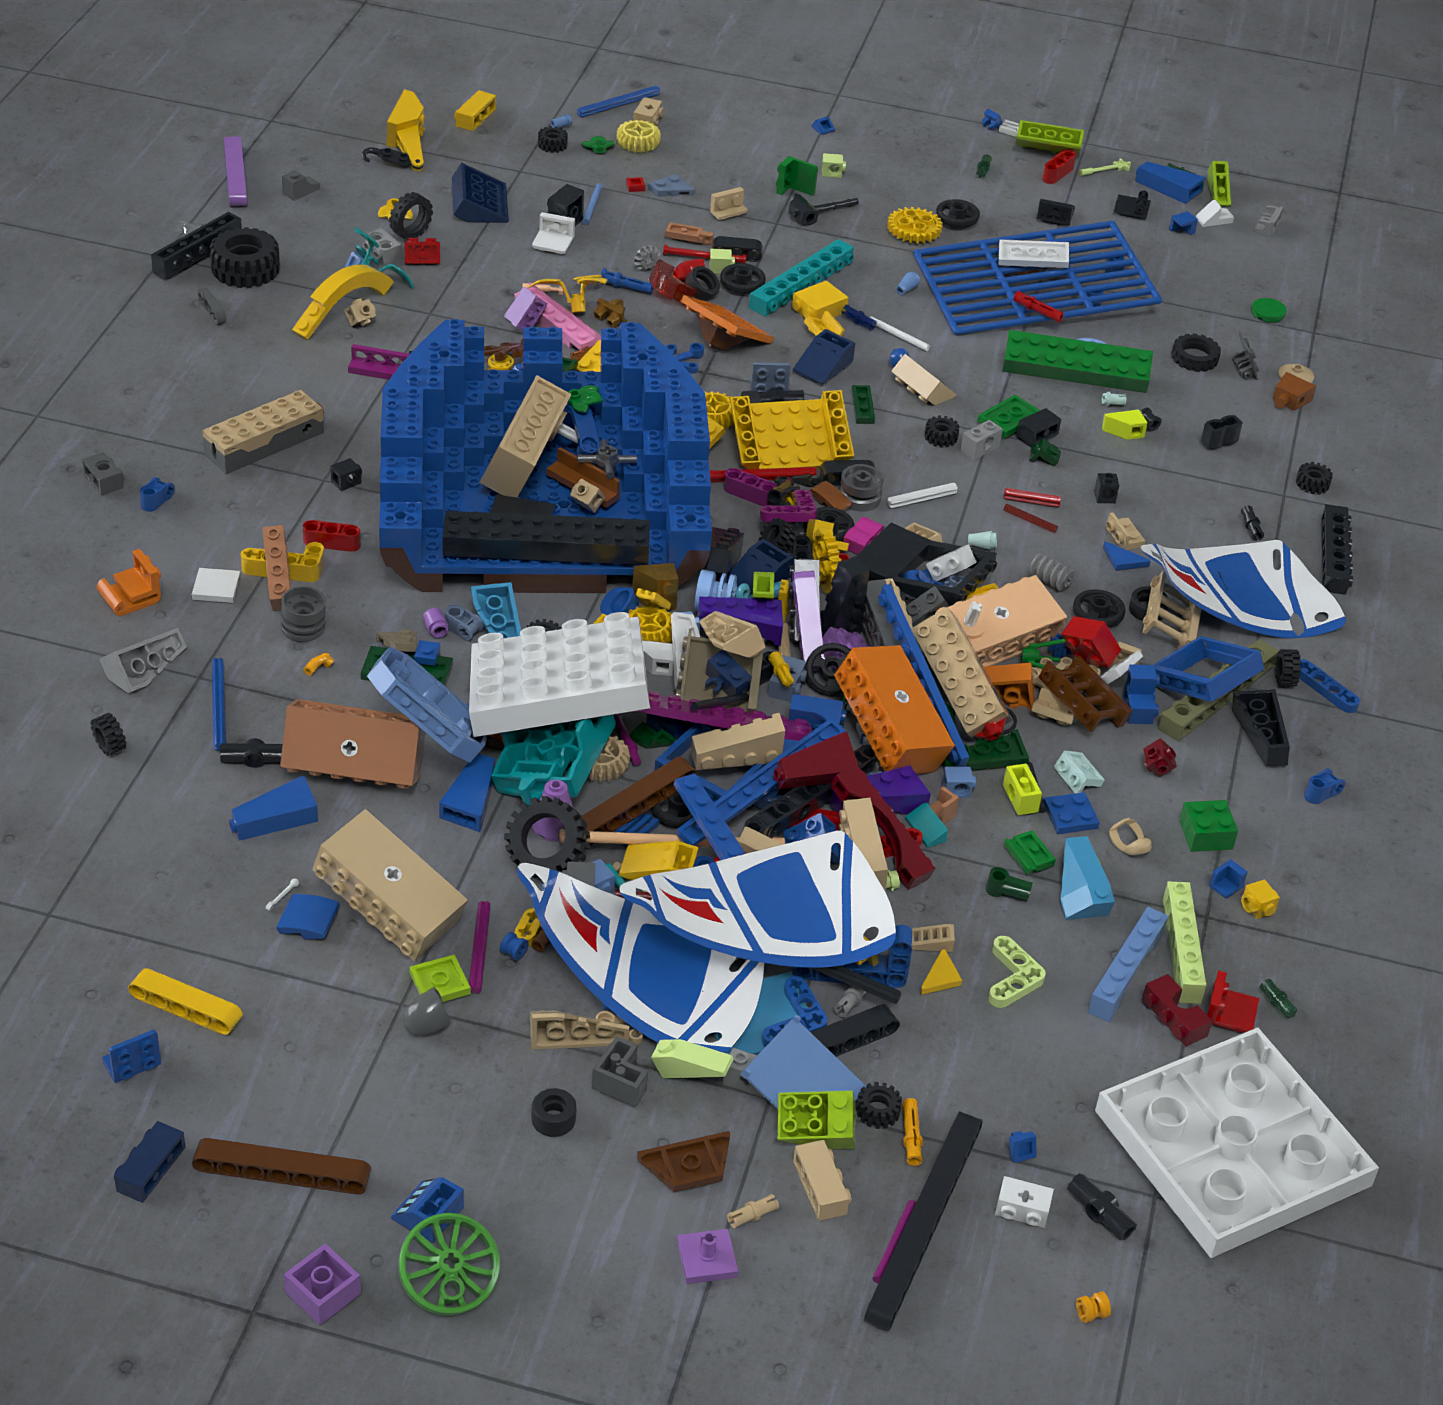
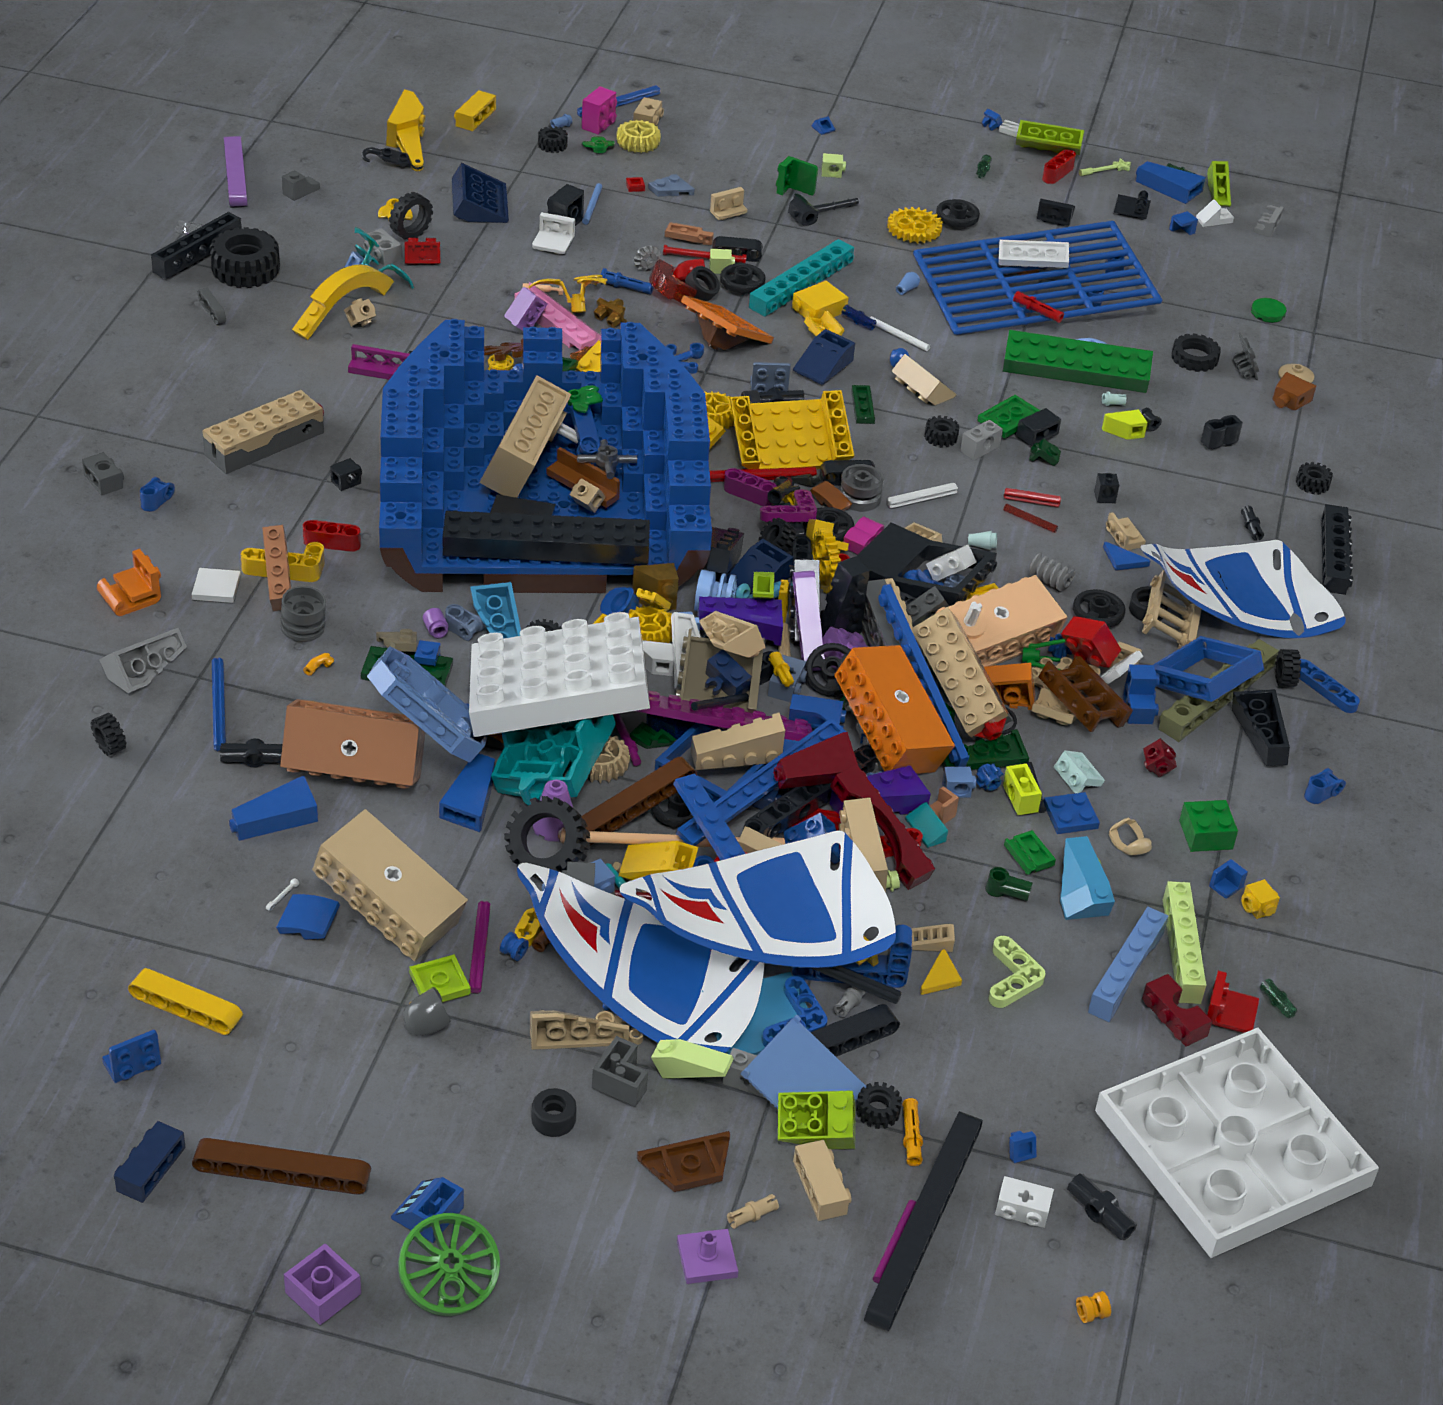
blue tile [615,812,659,847] -> none
none -> dark pink brick [582,86,617,135]
none -> blue gear [976,764,1004,791]

